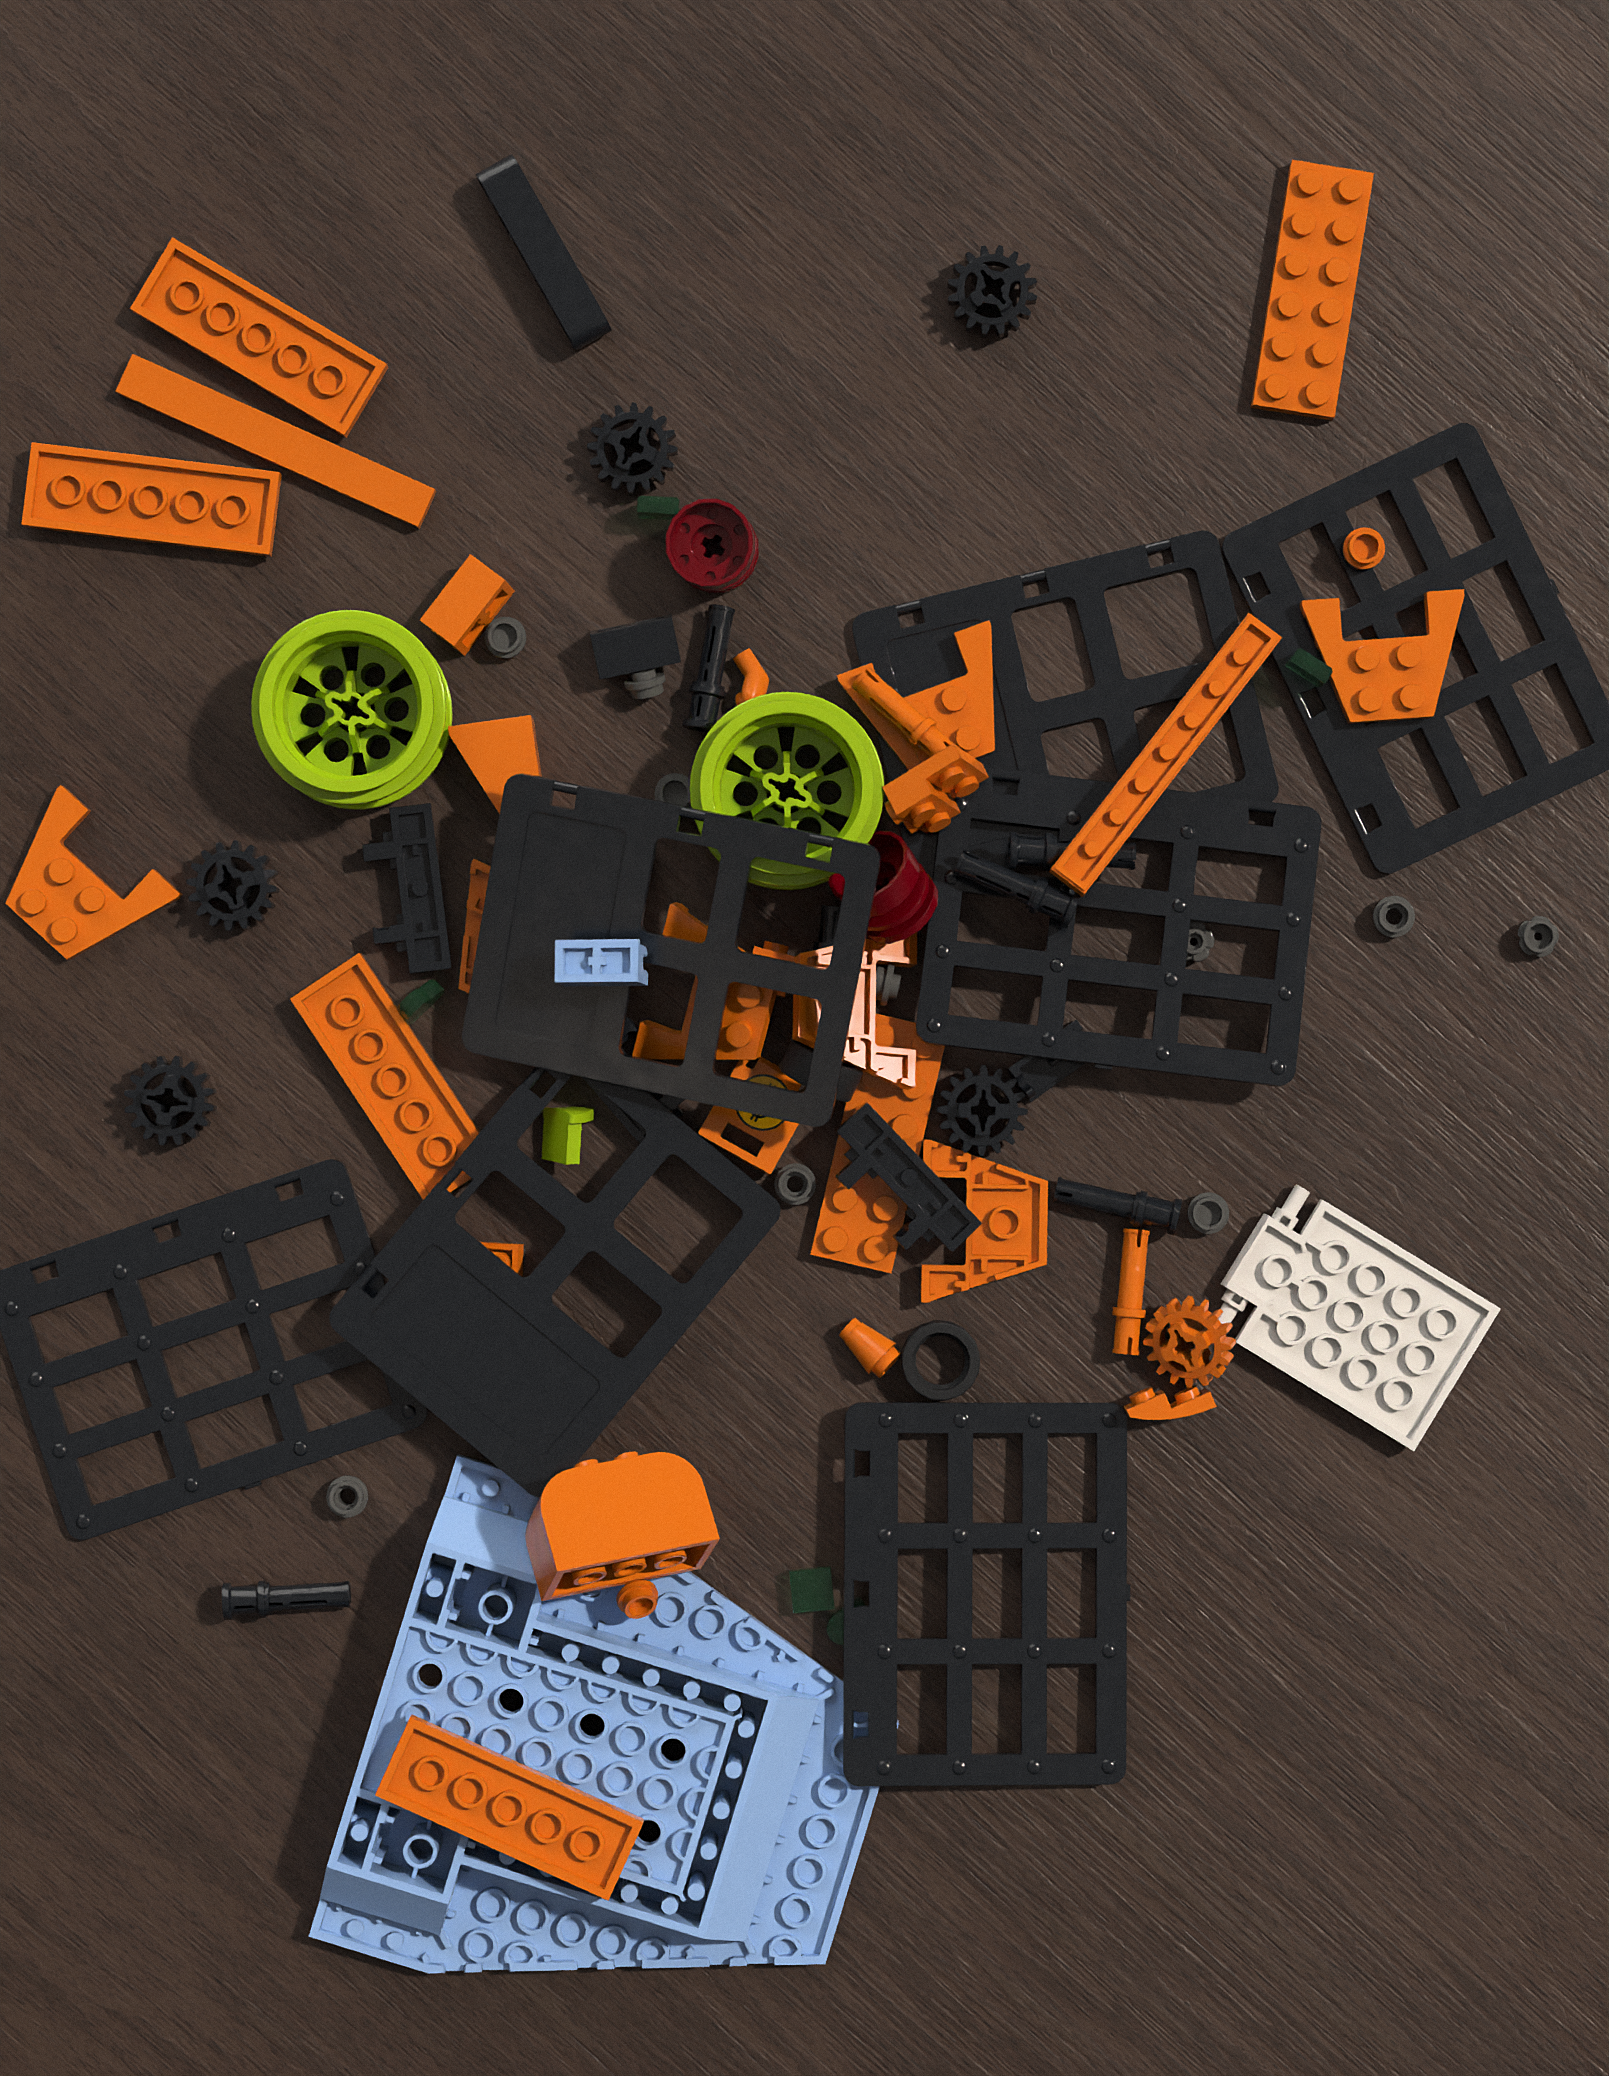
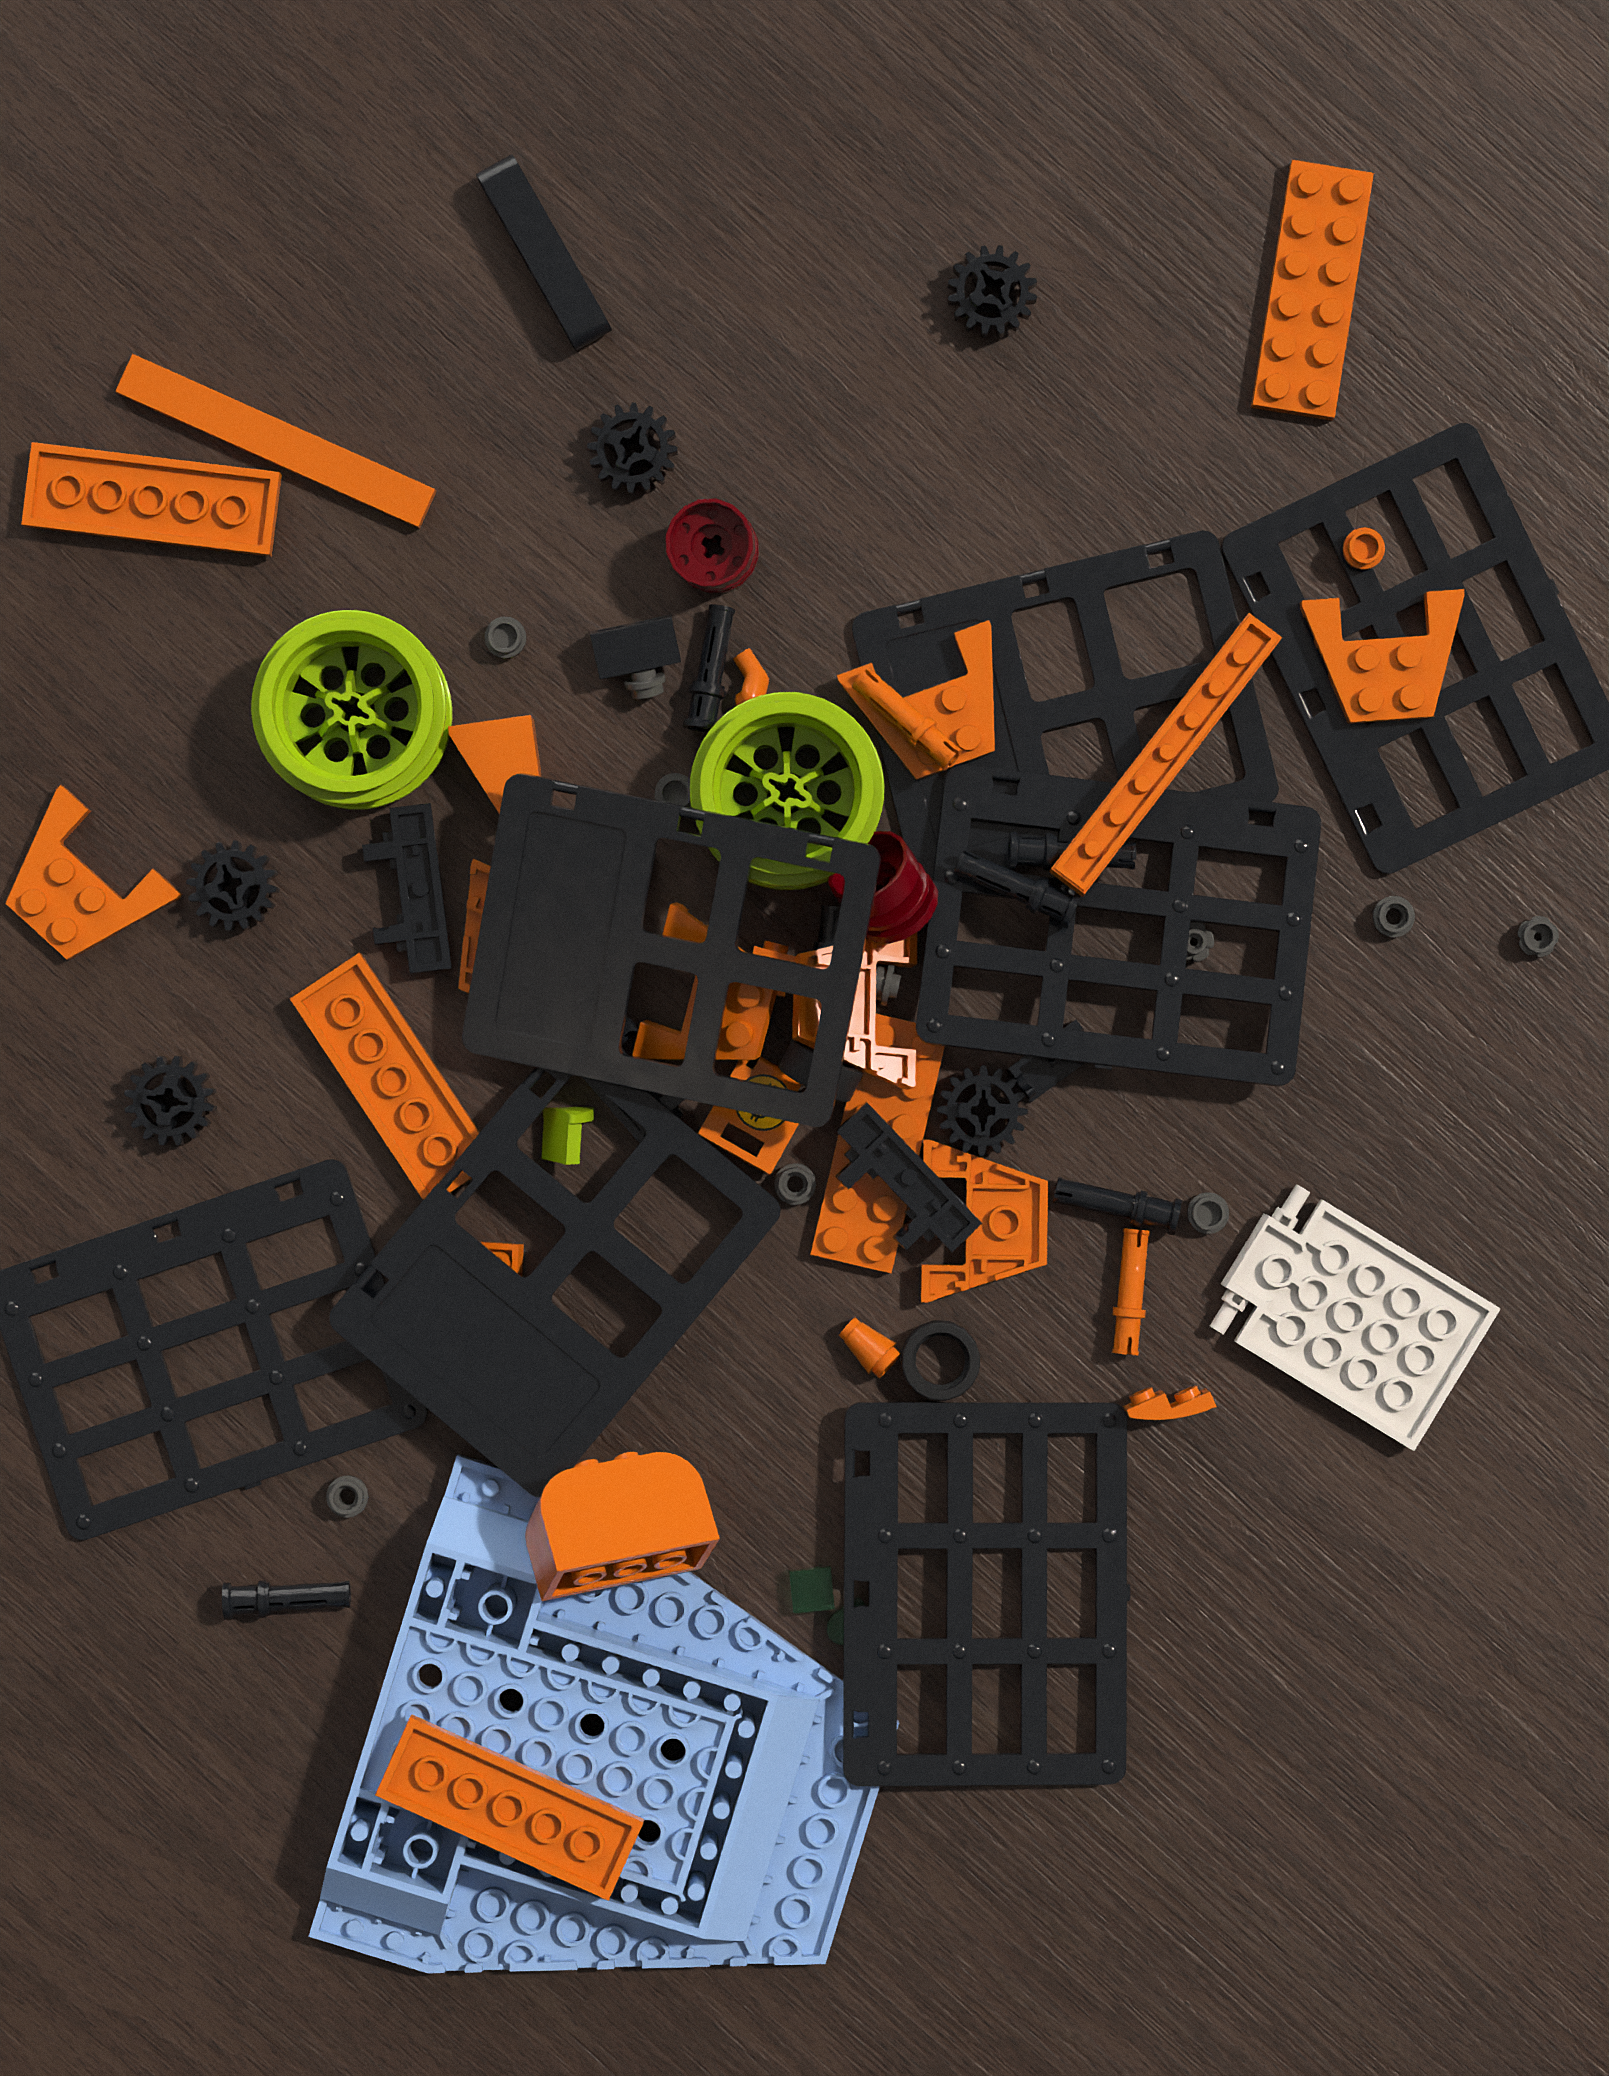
orange plate [130,237,389,438] -> none
clear green tile [398,979,445,1024] -> none
orange hinge [420,554,515,656] -> none
light blue hinge [555,939,648,987] -> none
orange plate [616,1580,658,1619] -> none
clear green tile [637,496,681,520] -> none
orange plate [882,743,989,834] -> none
orange gear [1143,1296,1236,1388] -> none
clear green tile [1285,648,1333,688] -> none

